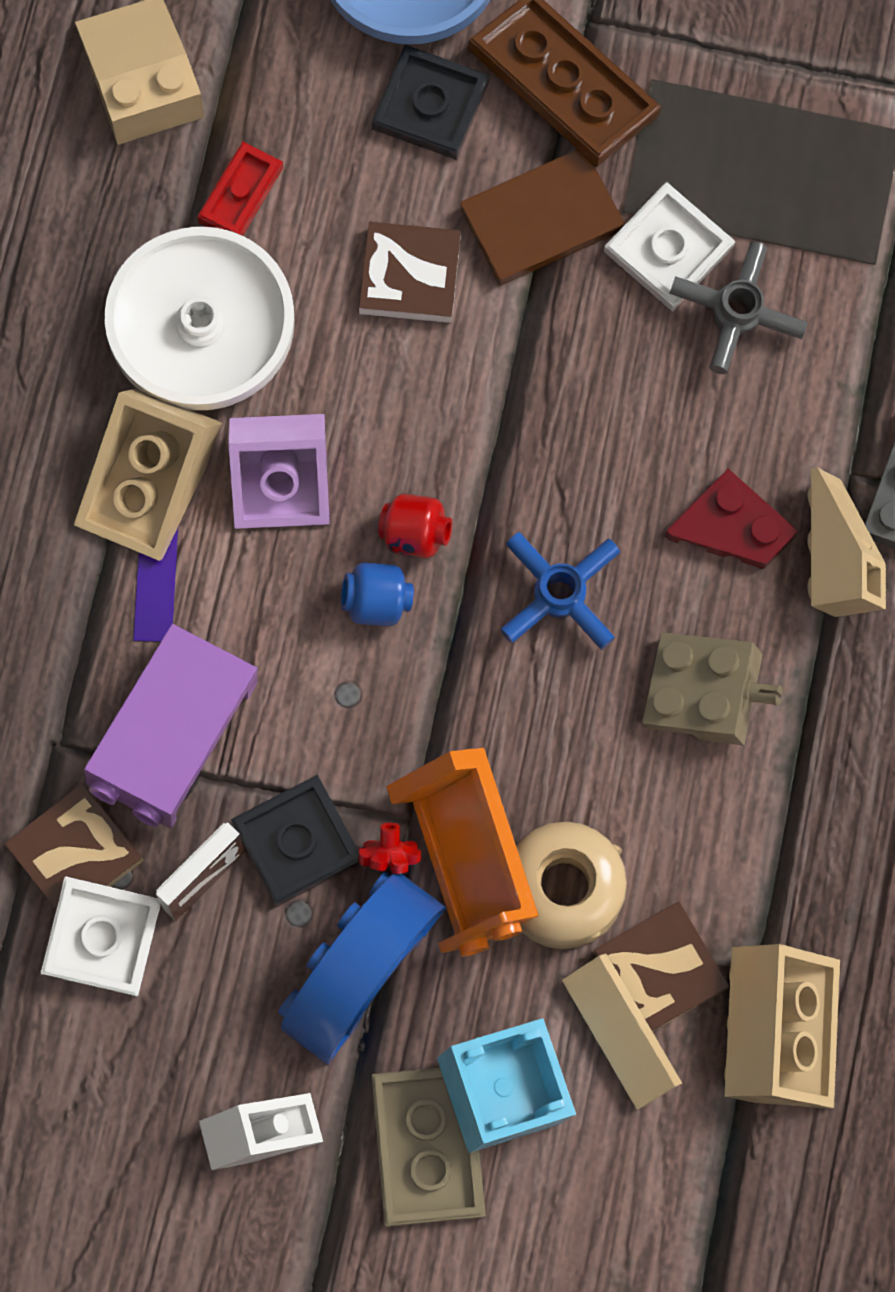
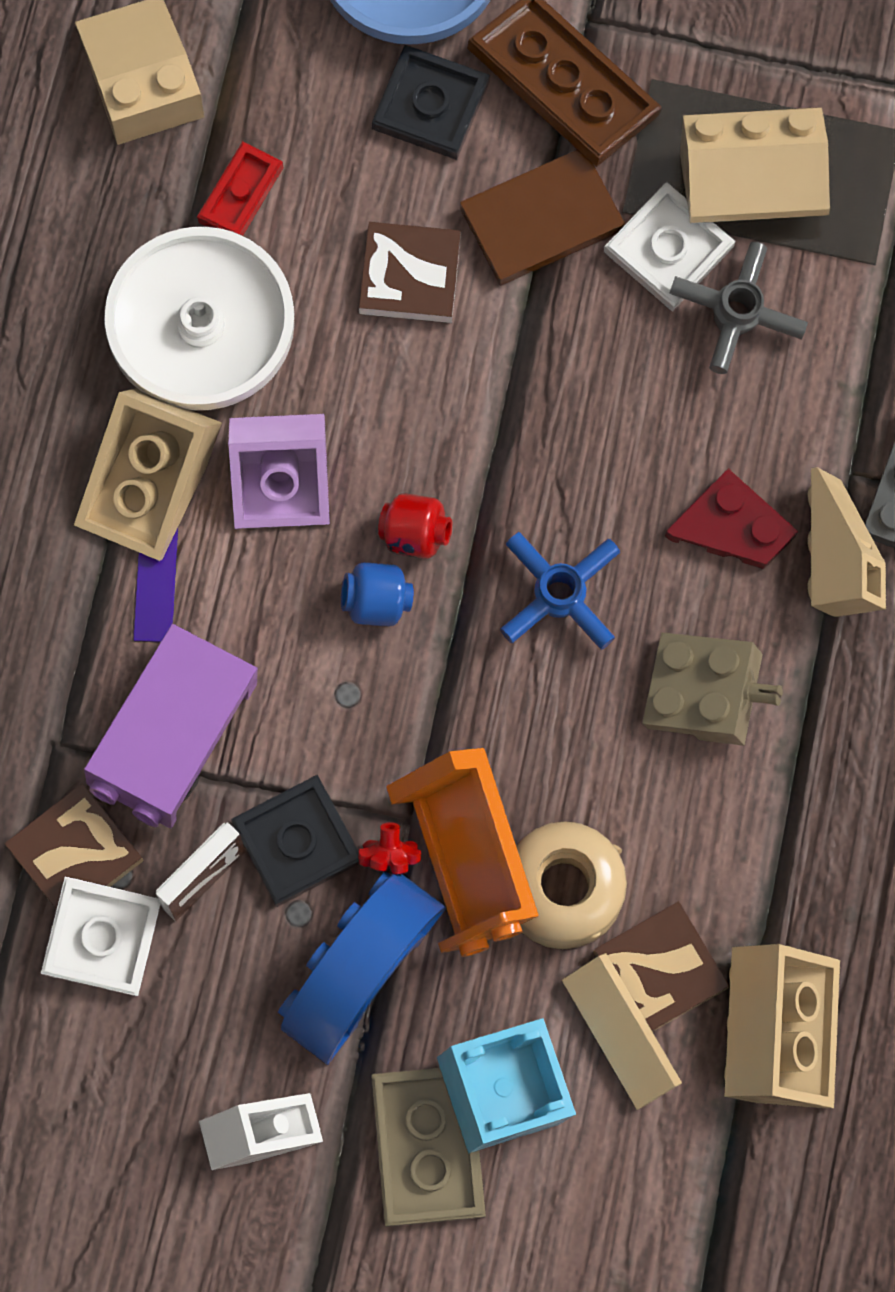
none -> tan slope [680,108,830,223]

